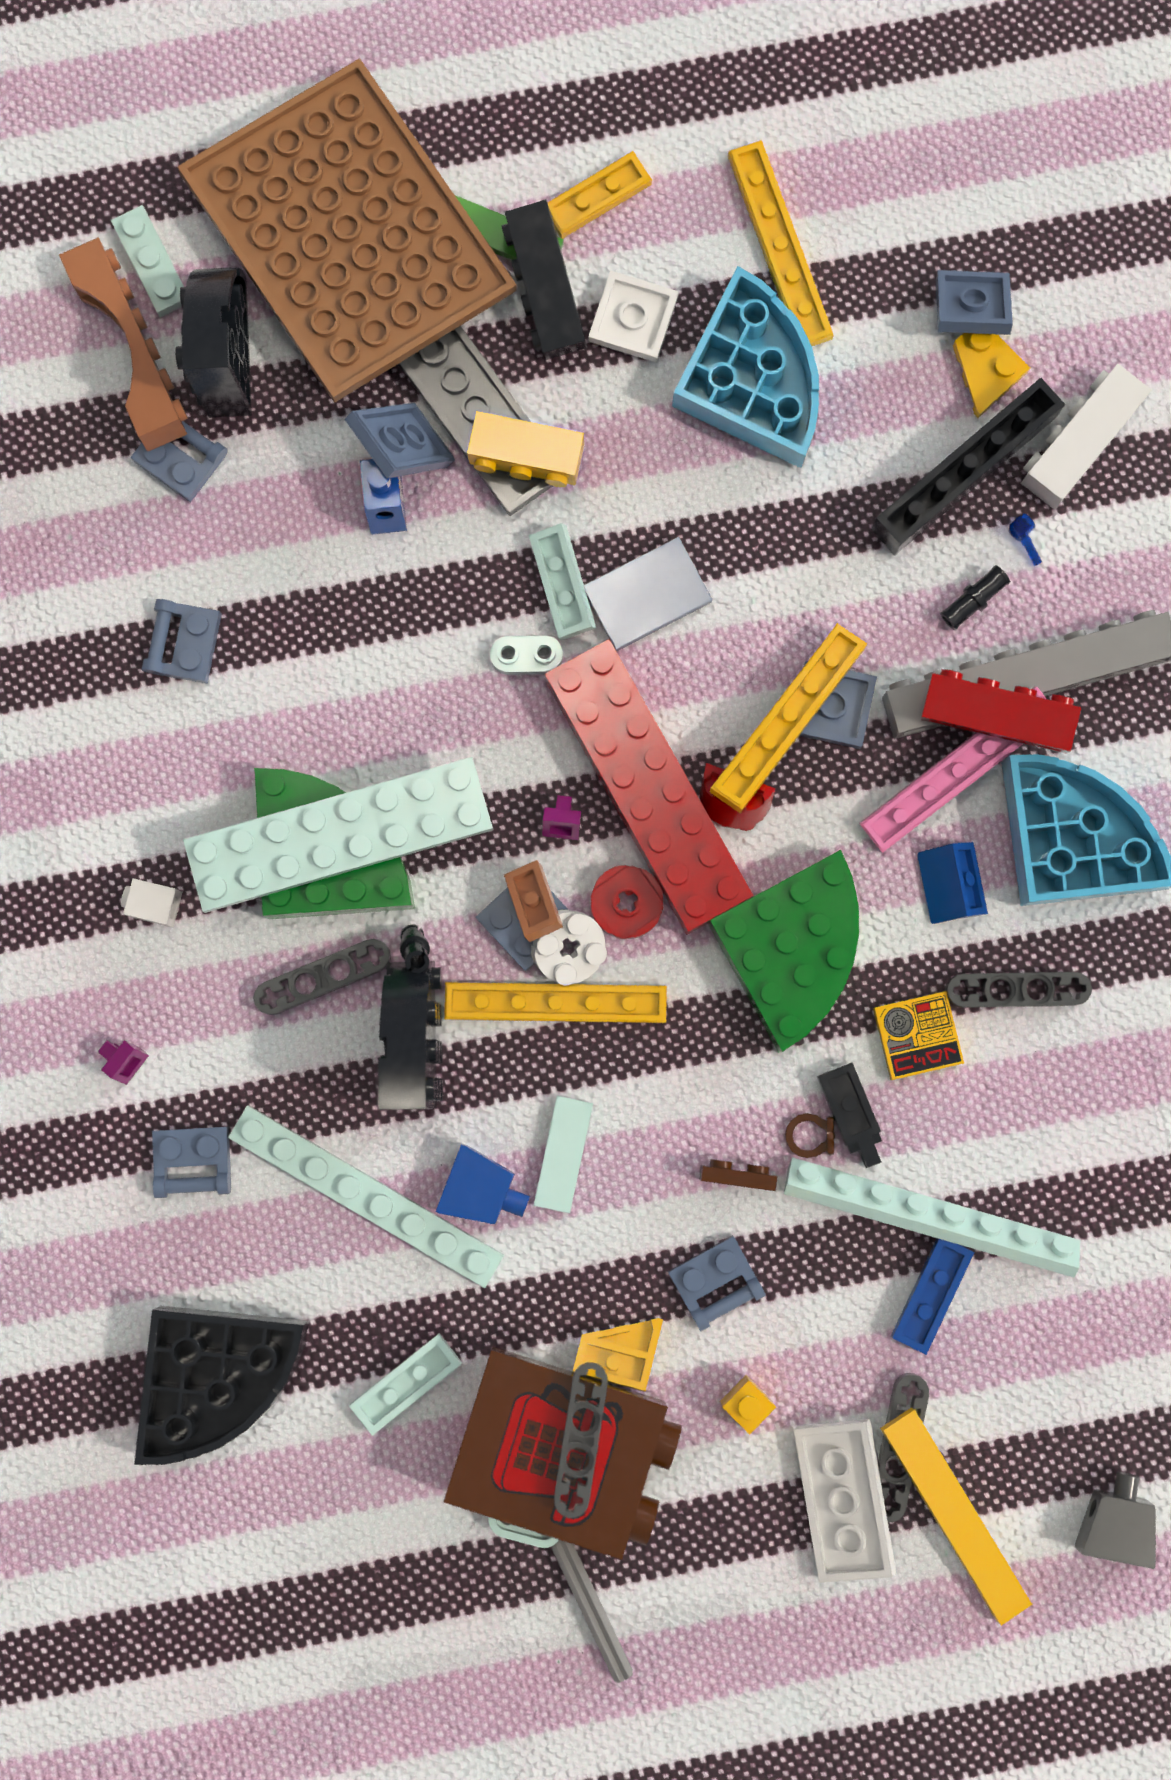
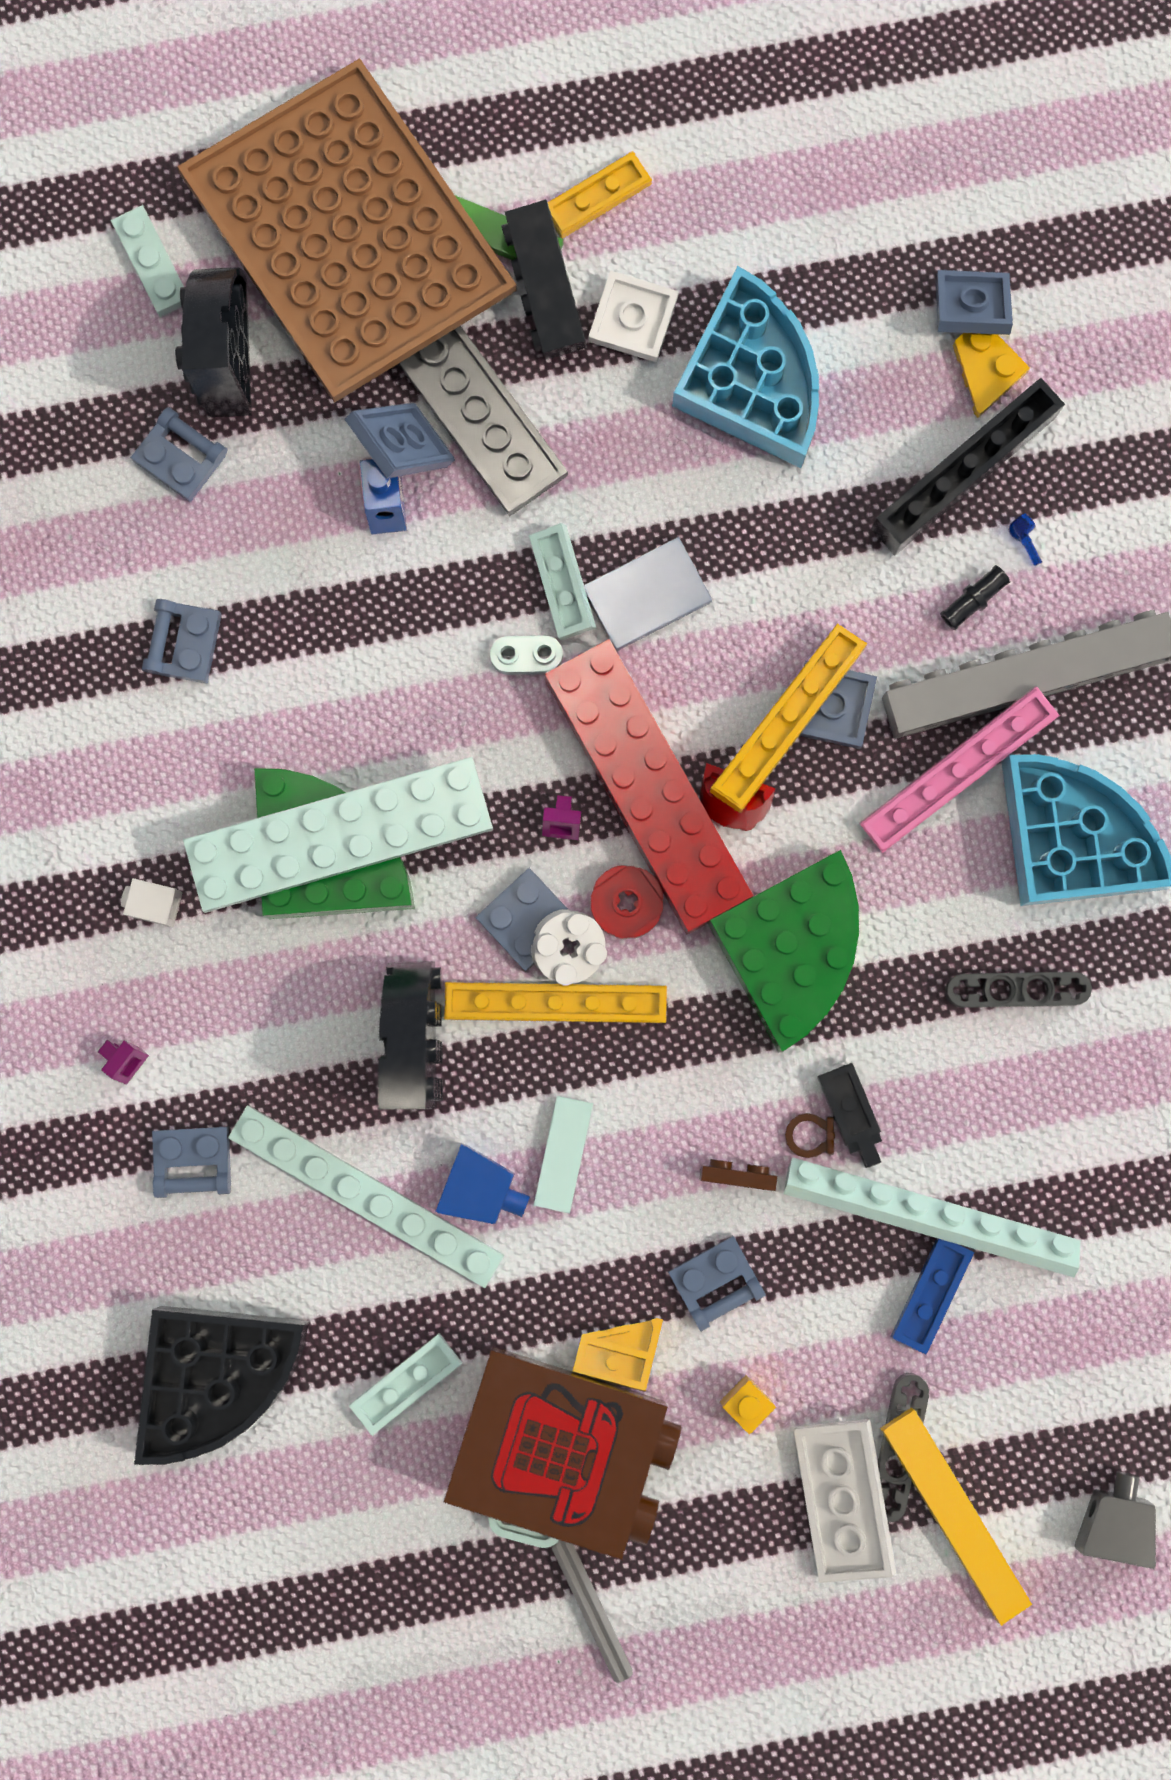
nougat arch [59,237,188,452] -> none
dark grey beam [253,939,391,1015] -> none
black pin [400,924,430,973] -> none
yellow brick [467,411,584,488] -> none
nougat plate [504,860,563,942] -> none
dark grey beam [554,1362,608,1518] -> none
yellow tile [728,140,834,346] -> none
tile [873,991,964,1080] -> none
blue panel [917,842,988,924] -> none
red brick [921,669,1082,754] -> none
white brick [1021,364,1152,510] -> none

